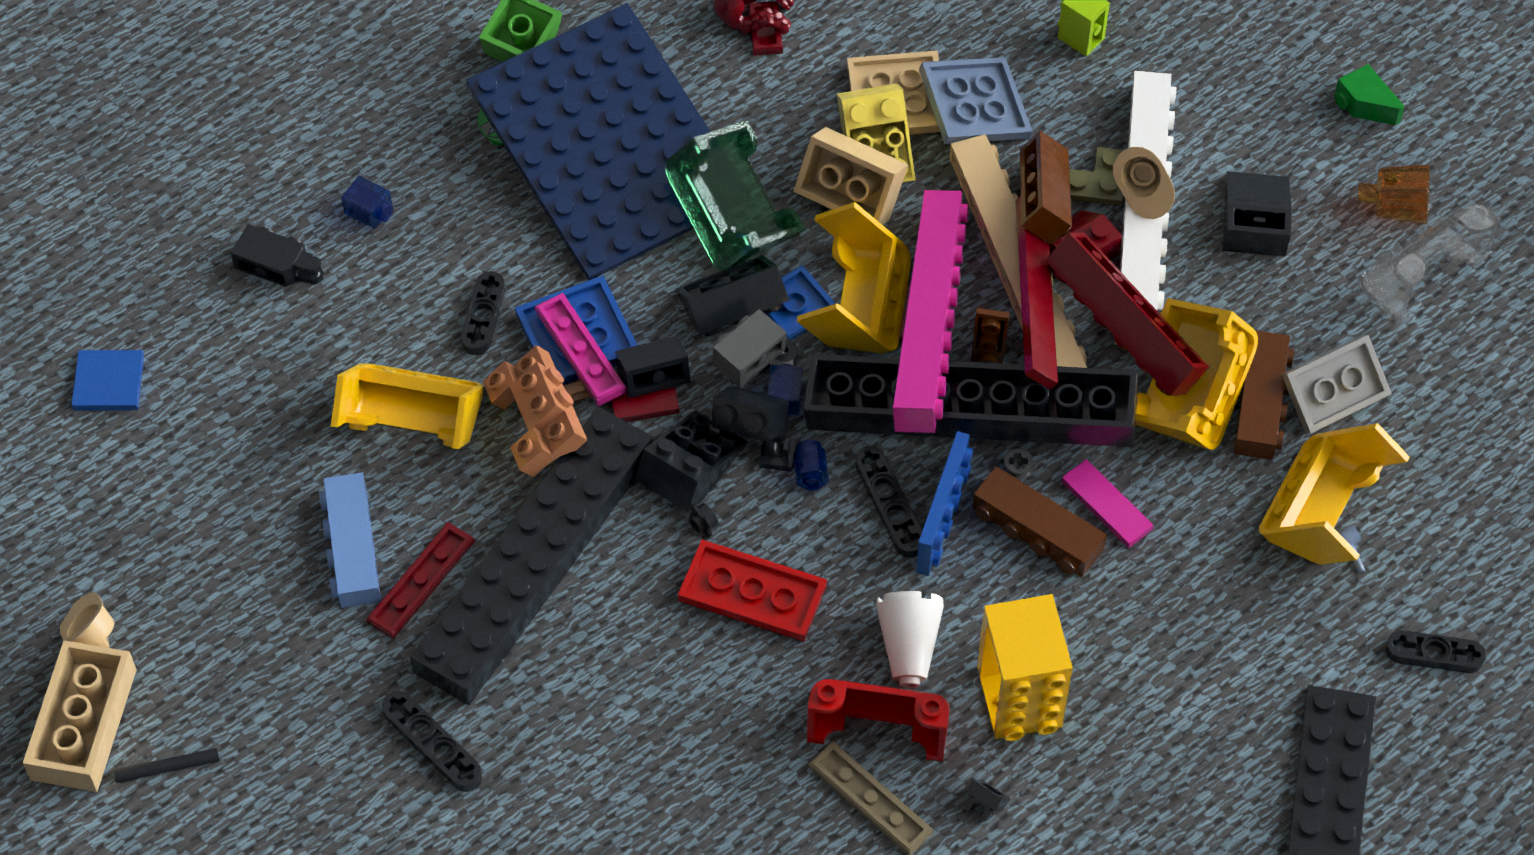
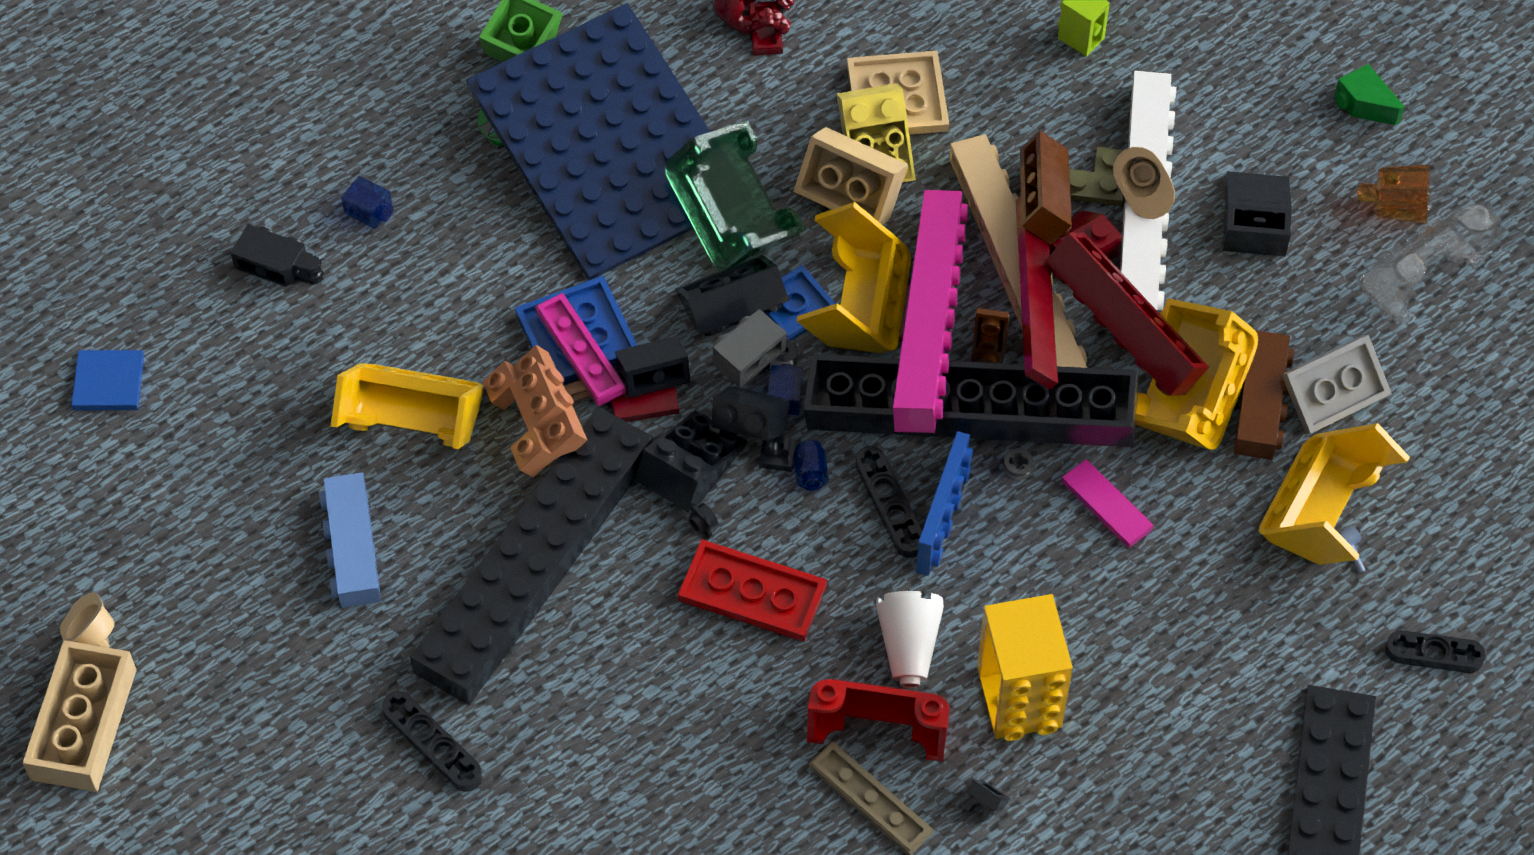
black bar [114,748,220,783] -> none
dark red tile [366,522,475,640] -> none
black beam [461,271,505,355] -> none
sand blue plate [919,57,1033,144] -> none
reddish brown brick [972,466,1107,577] -> none

